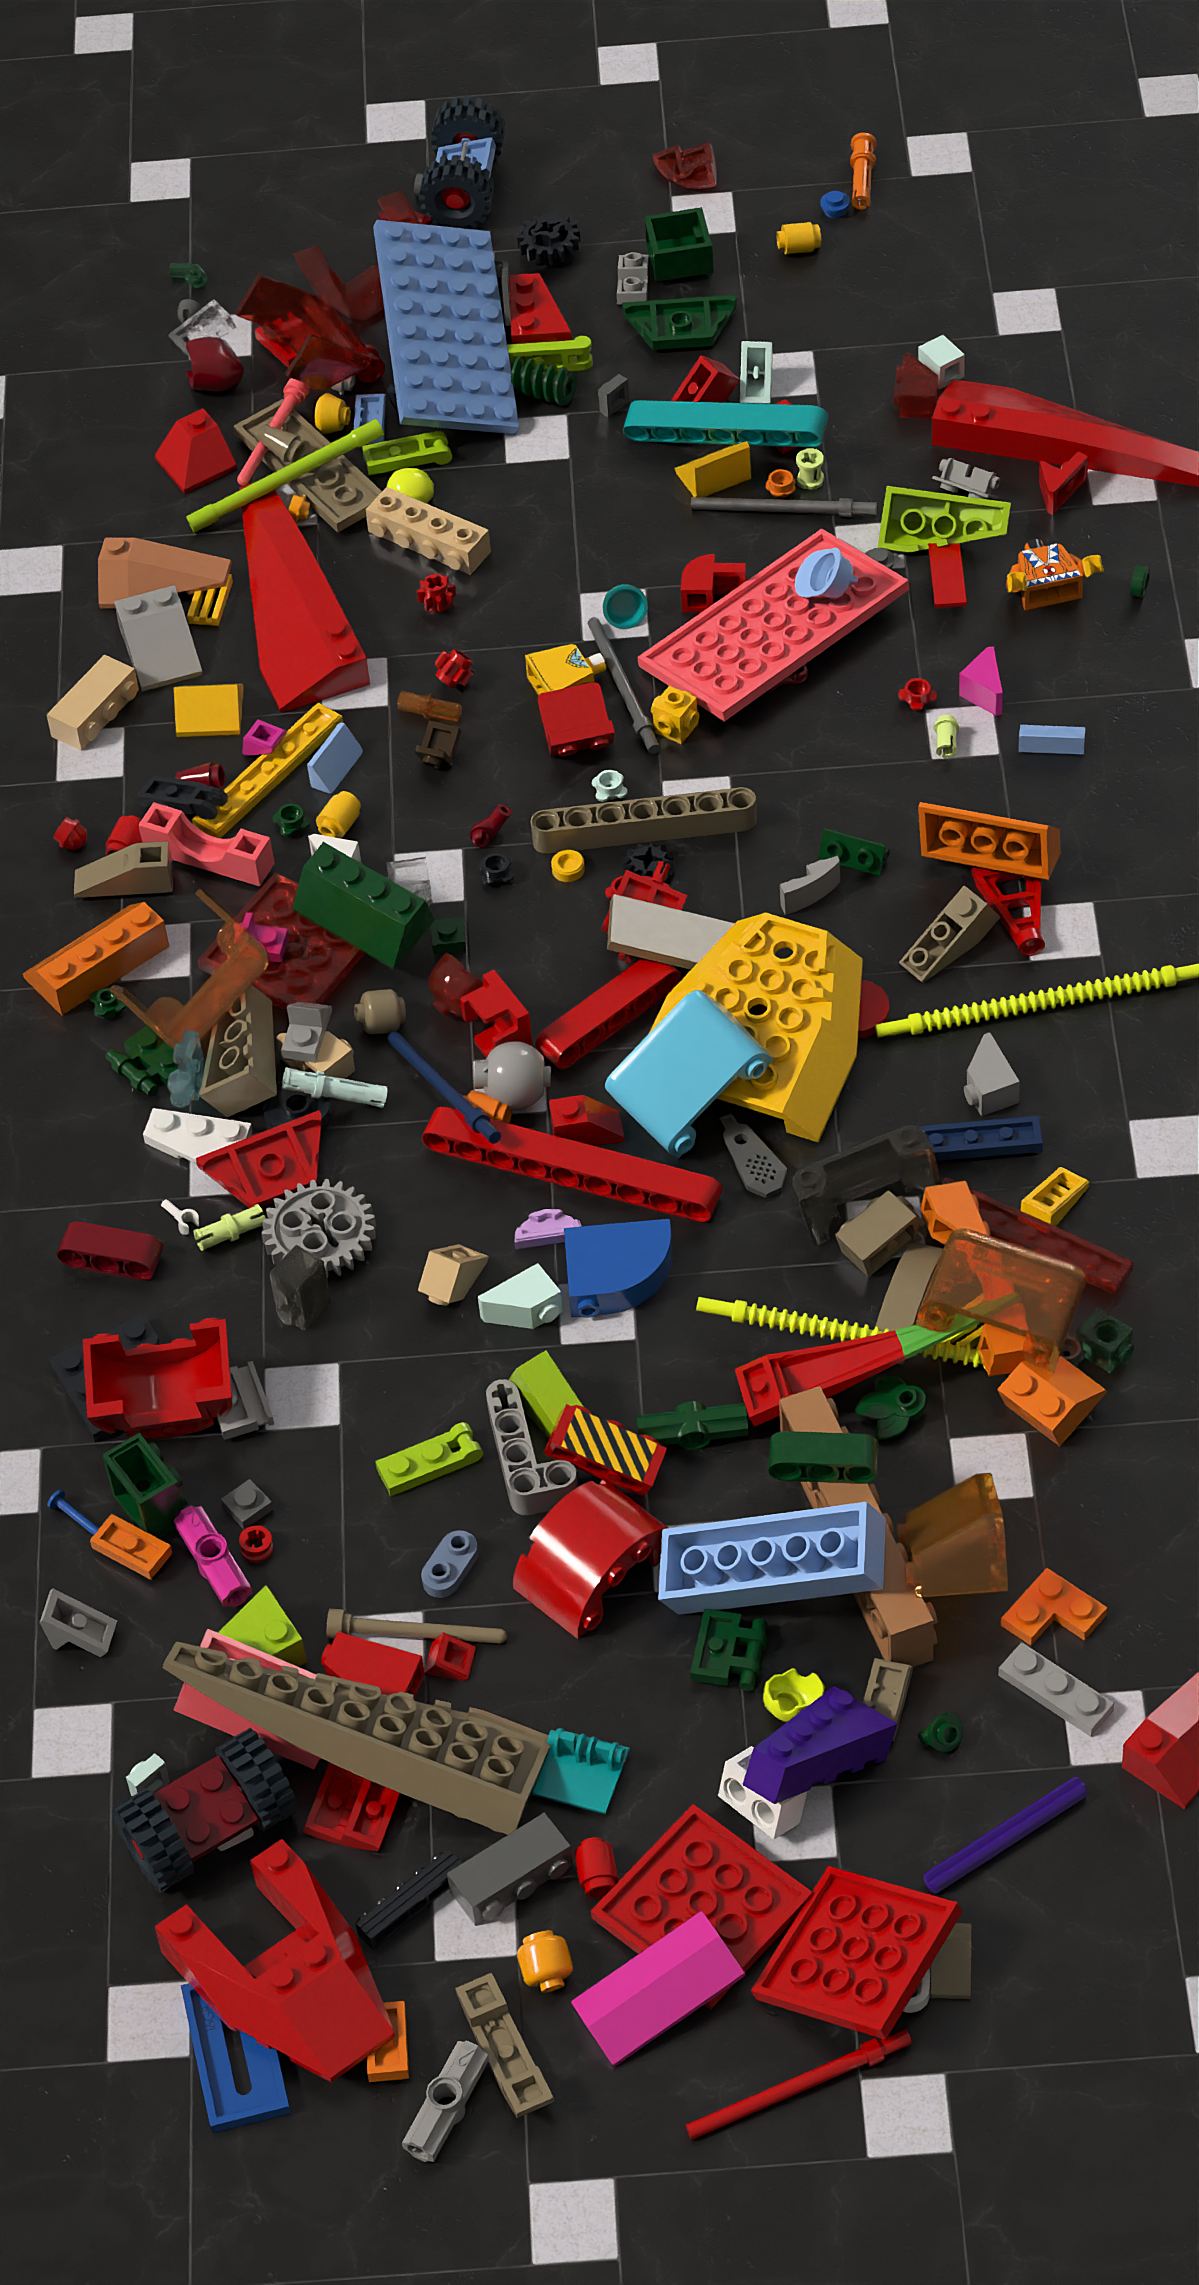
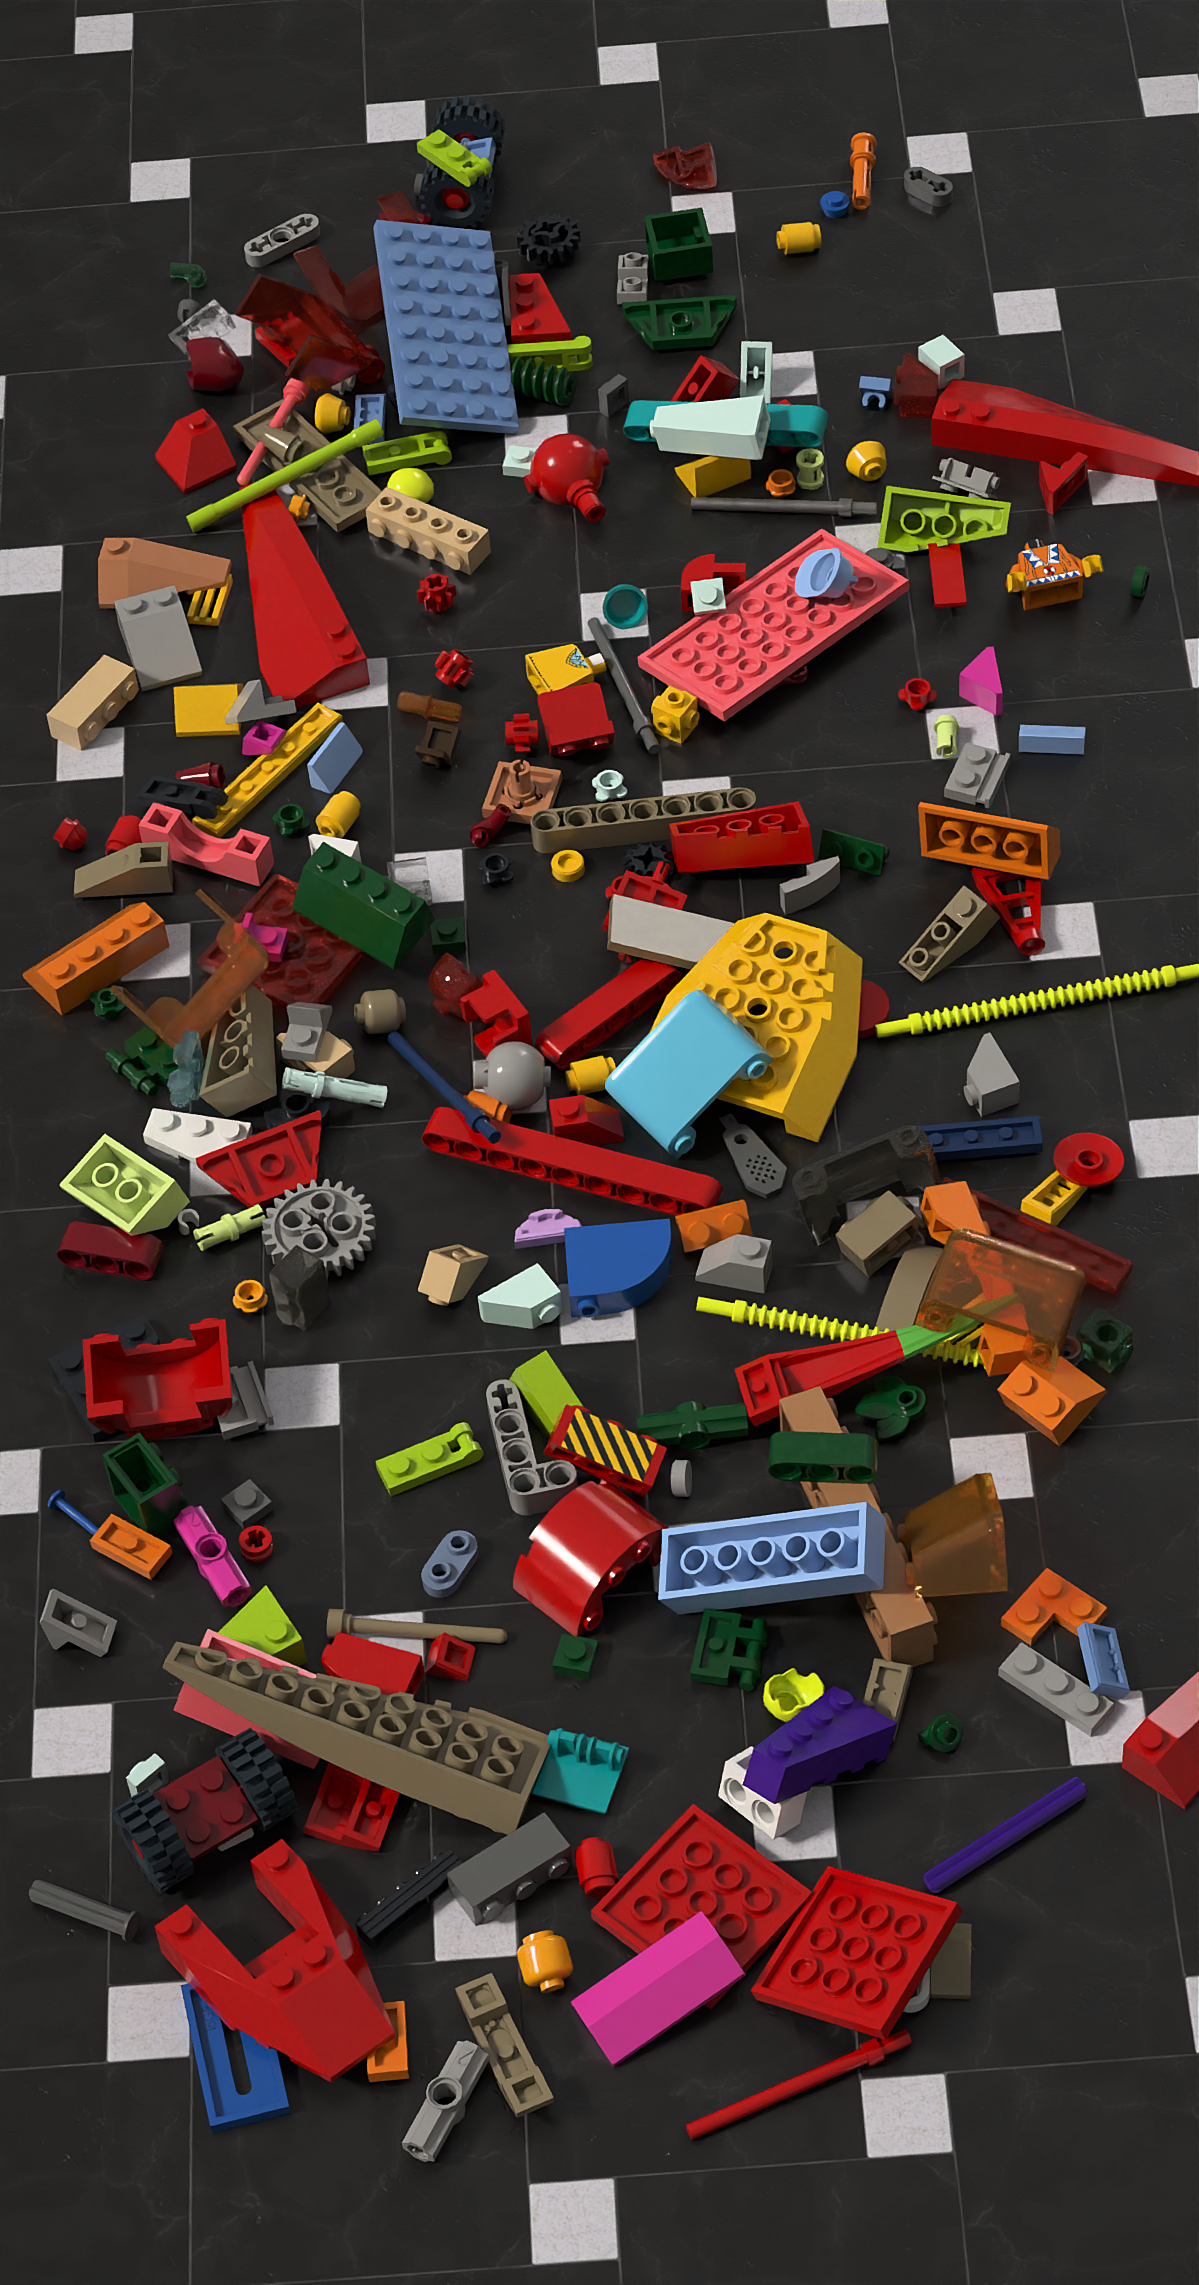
none -> dark grey axle [28,1879,141,1942]
none -> yellowish green slope [59,1134,190,1236]
none -> light grey slope [225,680,296,724]
none -> light orange plate [233,1280,268,1313]
none -> light grey beam [244,214,320,267]
none -> lime plate [417,129,493,187]
none -> nougat plate [482,760,562,825]
none -> light aqua plate [503,445,537,477]
none -> red gear [505,713,539,753]
none -> red piece [524,433,610,523]
none -> dark green plate [552,1634,599,1680]
none -> yellow brick [565,1056,616,1095]
none -> light aqua slope [650,395,771,460]
none -> red wedge [669,801,814,874]
none -> light grey tile [671,1460,692,1497]
none -> orange plate [675,1199,753,1253]
none -> light aqua plate [691,578,726,616]
none -> light grey slope [695,1234,773,1293]
none -> yellow cone [846,441,887,481]
none -> medium blue tile [859,376,894,411]
none -> dark grey beam [904,167,953,207]
none -> light grey plate [944,743,1011,808]
none -> red dish [1053,1133,1124,1187]
none -> medium blue plate [1077,1622,1130,1699]

